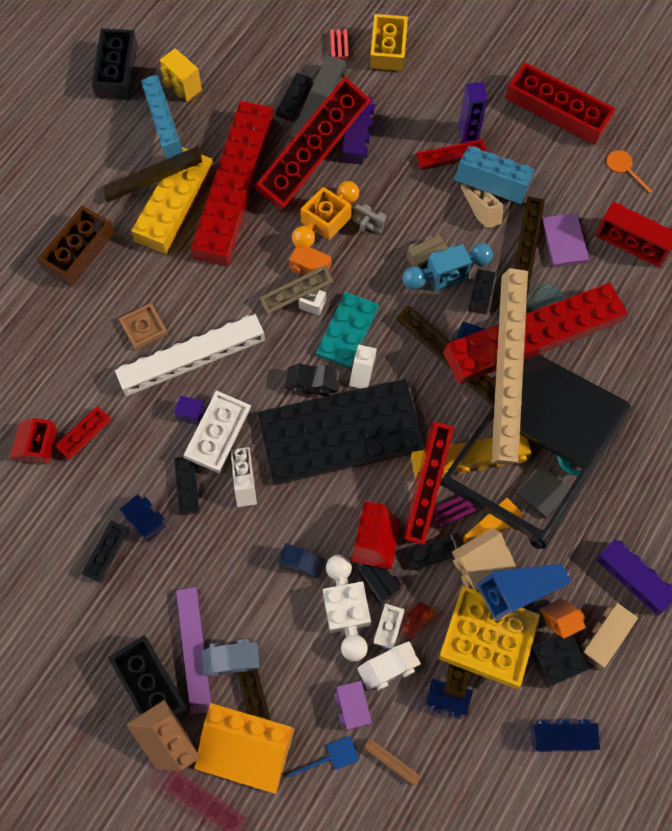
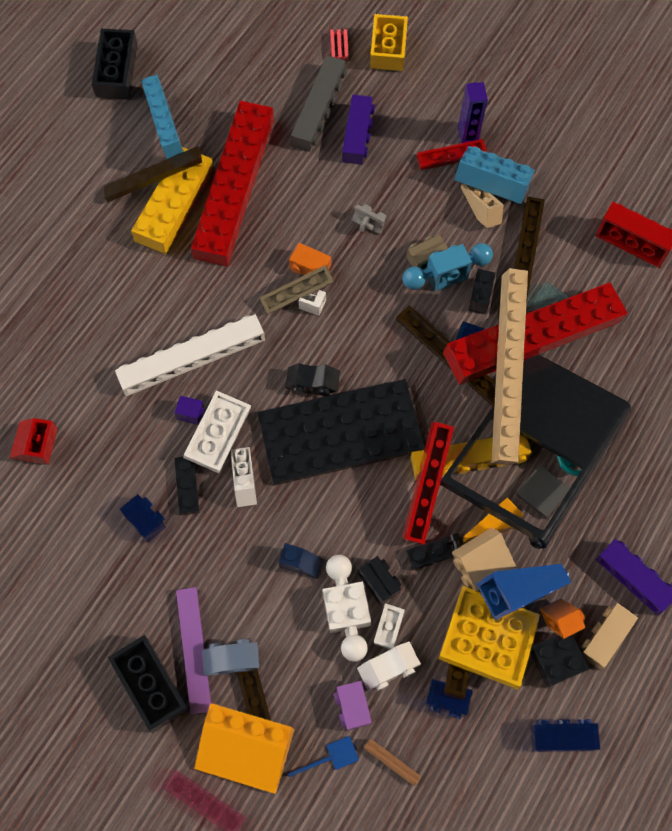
reddish brown brick [37,205,115,287] -> none
red plate [55,406,112,461] -> none
black plate [81,520,130,584] -> none
medium nougat tile [118,302,168,351] -> none
medium nougat slope [126,700,200,770] -> none
yellow brick [160,48,202,102] -> none
red brick [254,76,371,211] -> none
black plate [276,73,312,121] -> none
light orange brick [292,181,359,248] -> none
teal plate [316,291,379,369] -> none
white slope [349,345,377,389] -> none
red slope [352,501,401,570] -> none
clear red plate [400,601,436,639] -> none
magenta tile [433,496,476,528] -> none
red brick [505,62,616,145] -> none
medium lavender tile [541,213,589,267] -> none
orange piece [606,150,652,193] -> none

